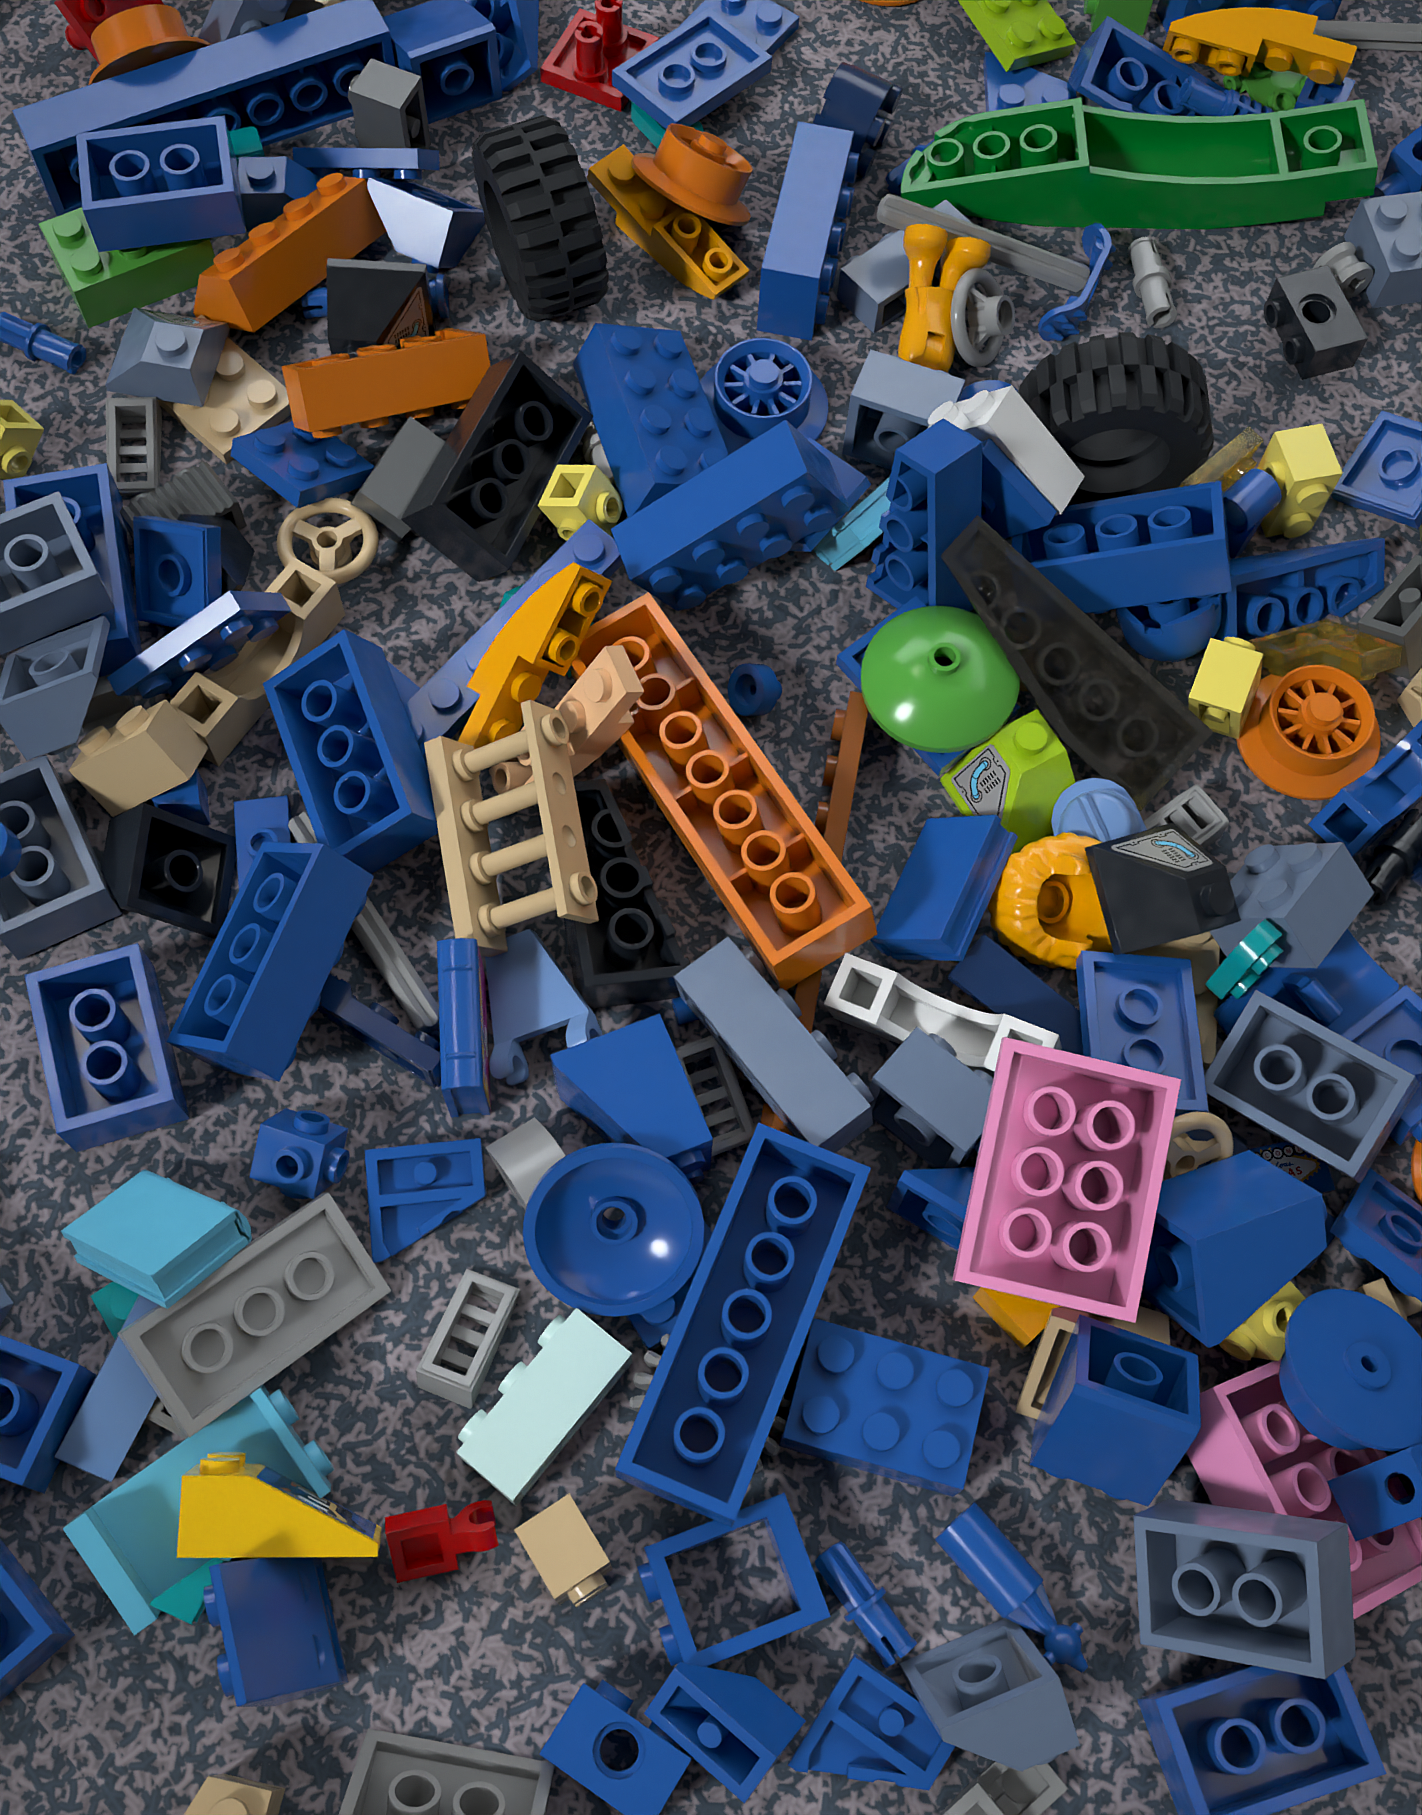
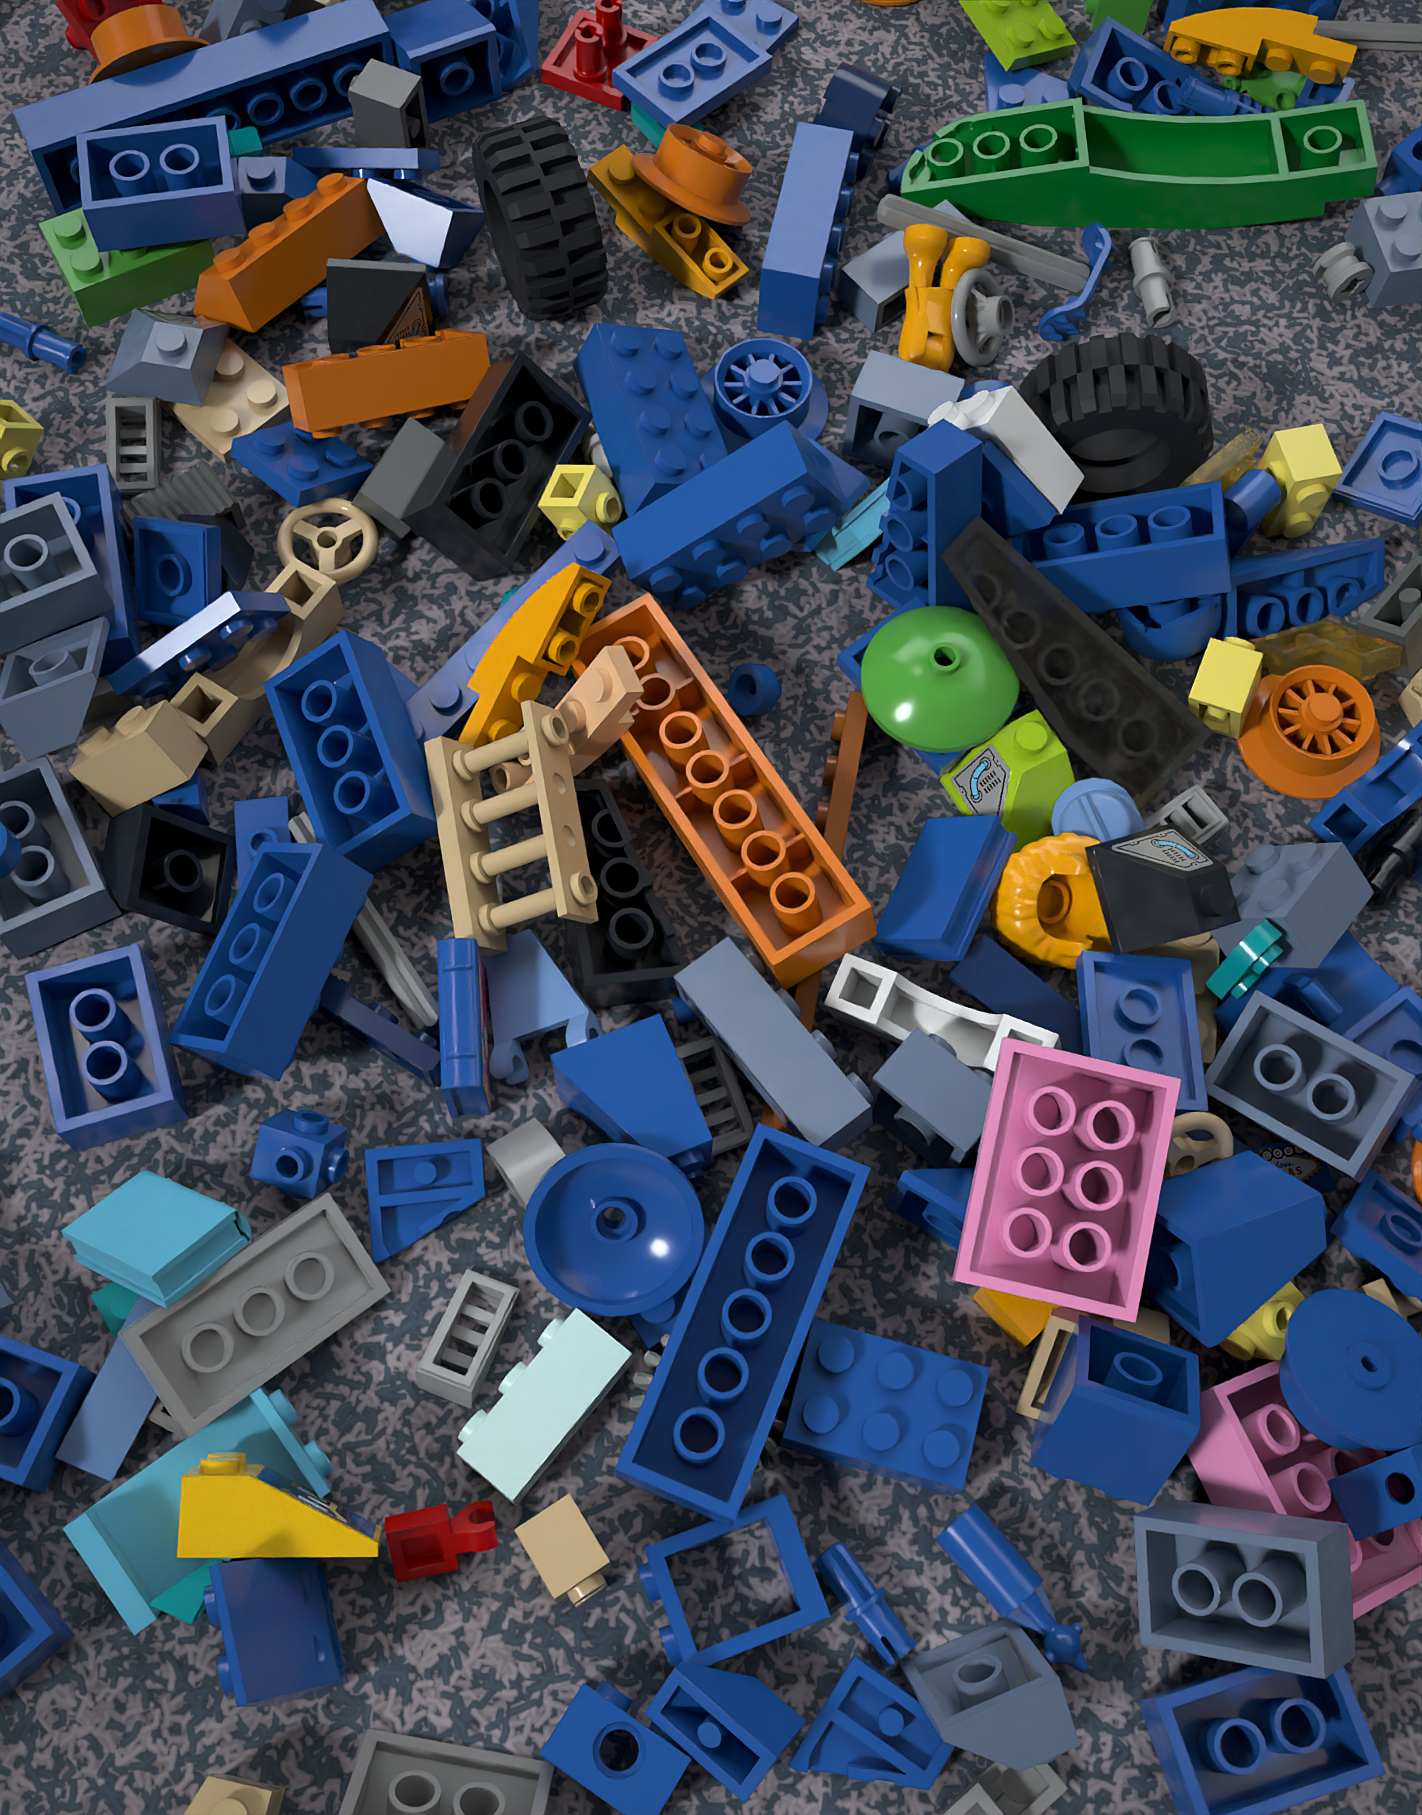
black brick [1264,265,1368,380] -> none

